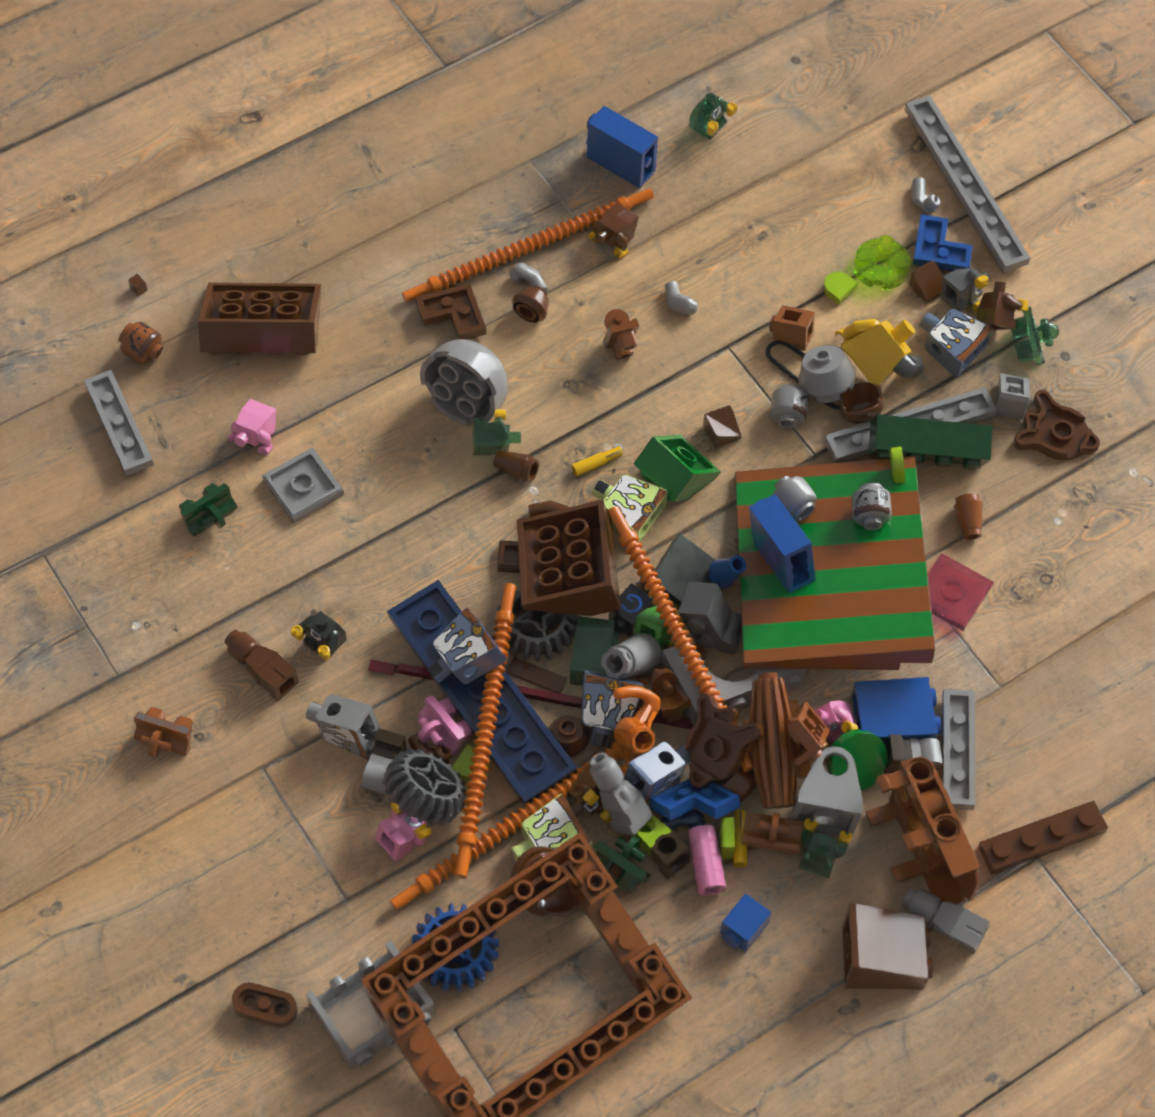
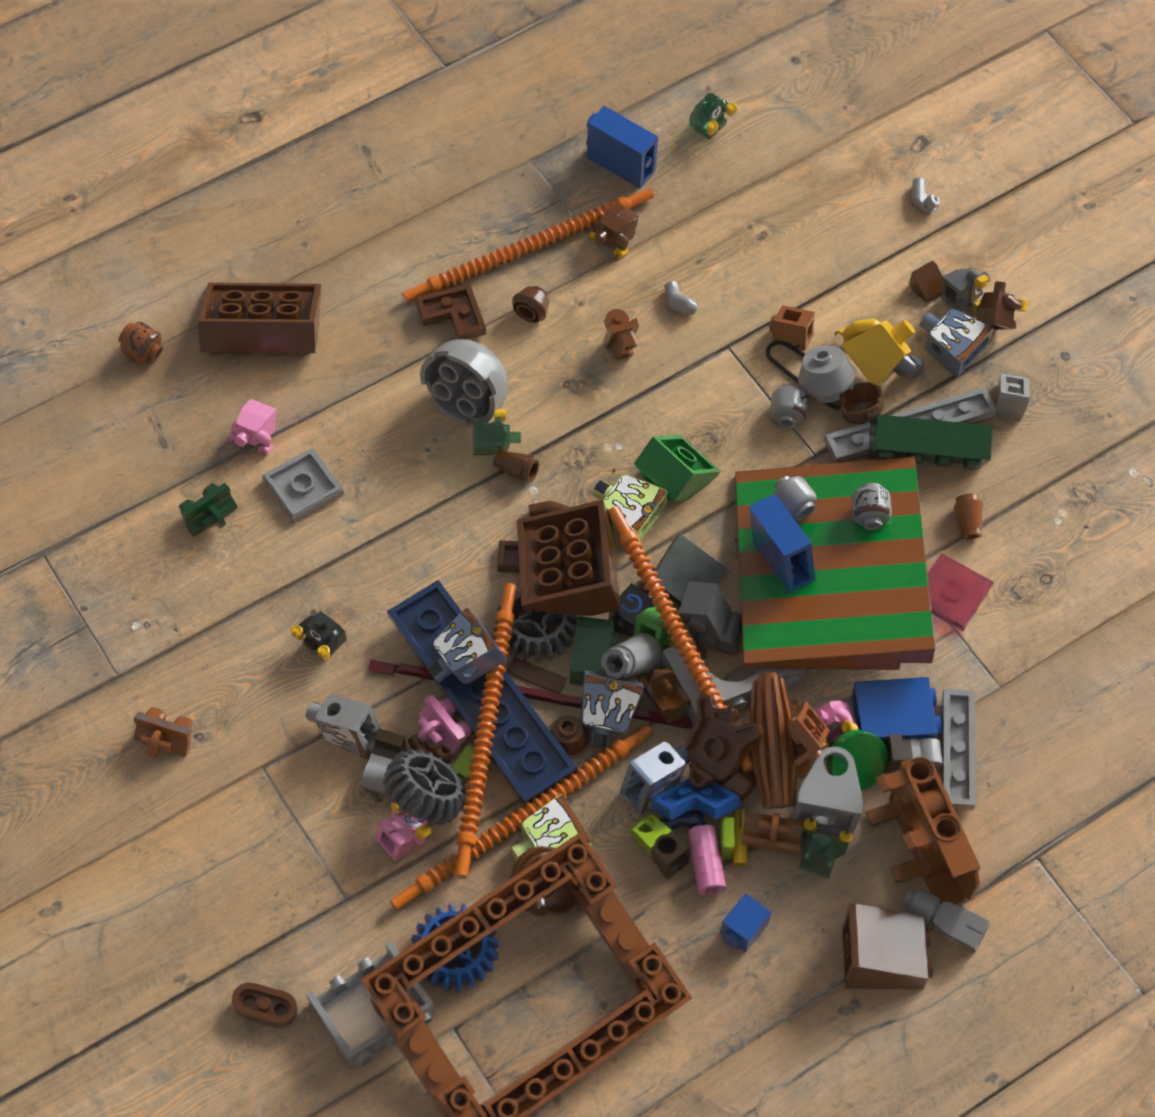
light grey plate [84,370,154,476] -> none
reddish brown piece [128,274,148,297] -> none
reddish brown piece [224,630,299,702] -> none
light grey arm [509,263,548,293] -> none
reddish brown piece [569,763,612,824] -> none
yellow pin [571,446,623,477] -> none
light grey piece [590,753,653,835] -> none
orange piece [592,686,661,778] -> none
dark green hips [594,836,651,894] -> none
reddish brown slope [703,405,742,448] -> none
blue cone [709,555,746,588] -> none
lime tile [823,271,858,305] -> none
clear neon green plate [854,235,911,290] -> none
lime tile [889,446,905,483] -> none
light grey plate [905,96,1030,273] -> none
blue plate [912,214,973,272] -> none
reddish brown plate [978,800,1108,874] -> none
clear green hips [1011,307,1059,365] -> none
reddish brown tile [1013,390,1100,460] -> none

